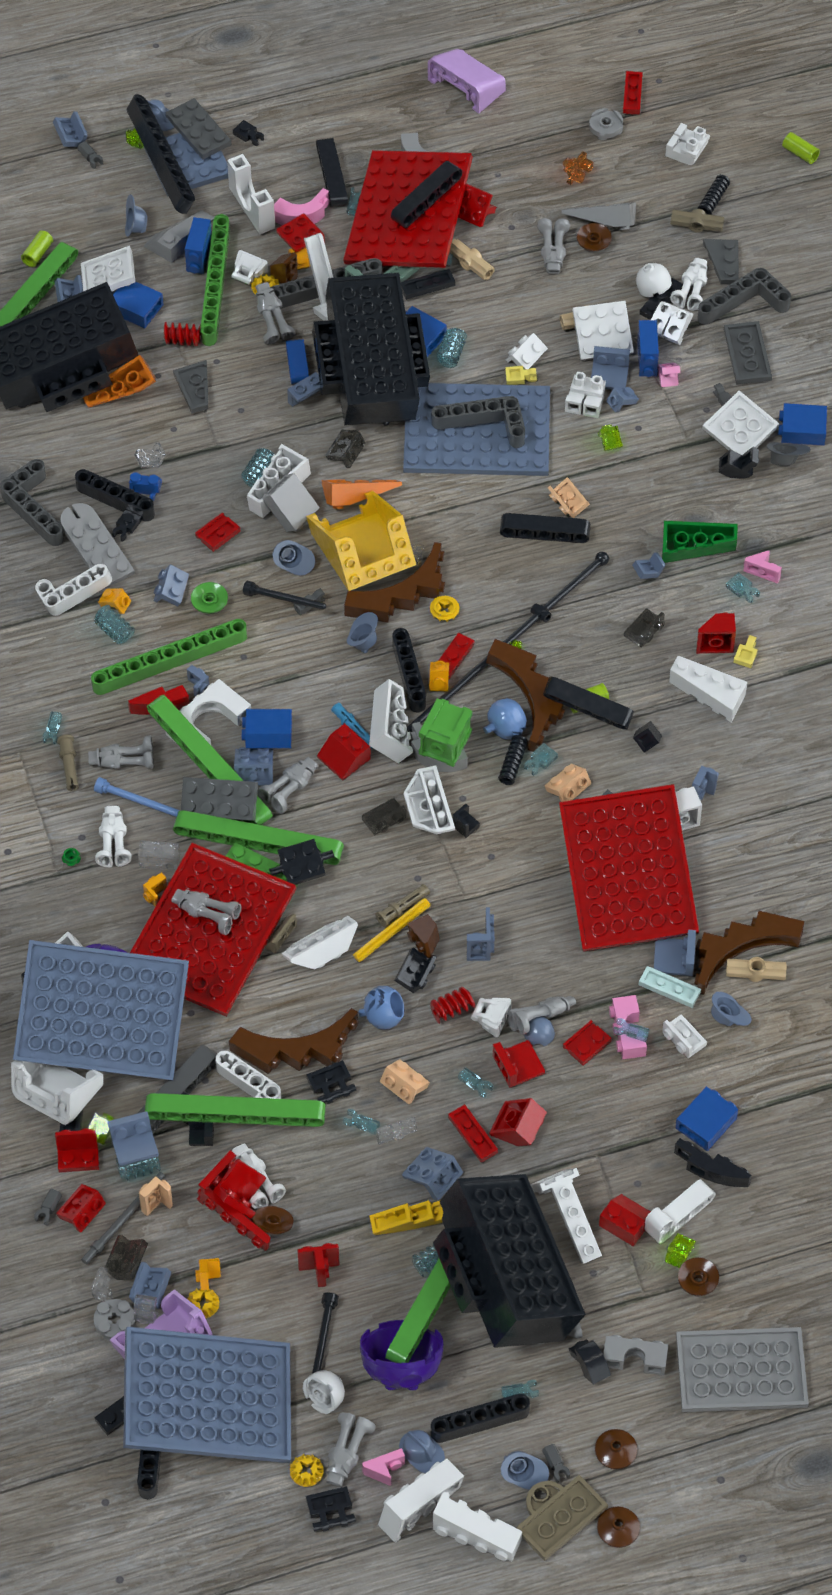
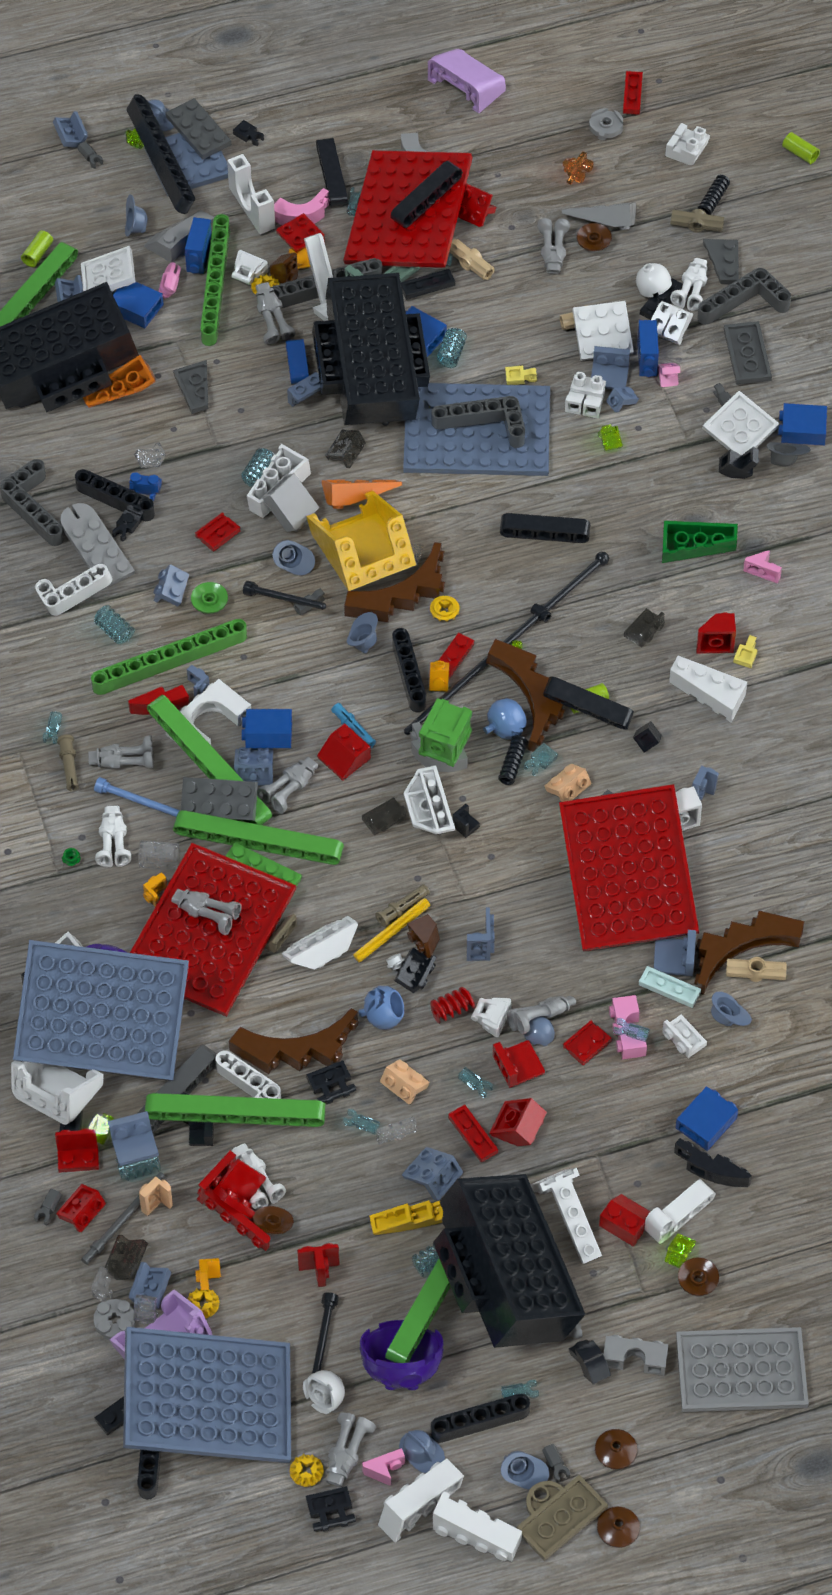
light orange bracket [98,588,131,614] -> none
red piece [164,322,201,347] -> none
black plate [269,839,335,885] -> none
white wedge [369,679,413,763] -> none
white bracket [506,333,548,370] -> none
light nougat bracket [548,477,590,518] -> none
sand blue bracket [632,552,665,579] -> none
clear light blue plate [726,572,760,603] -> none
none -> bright pink arm [159,262,181,298]
none -> white plate [386,953,405,970]

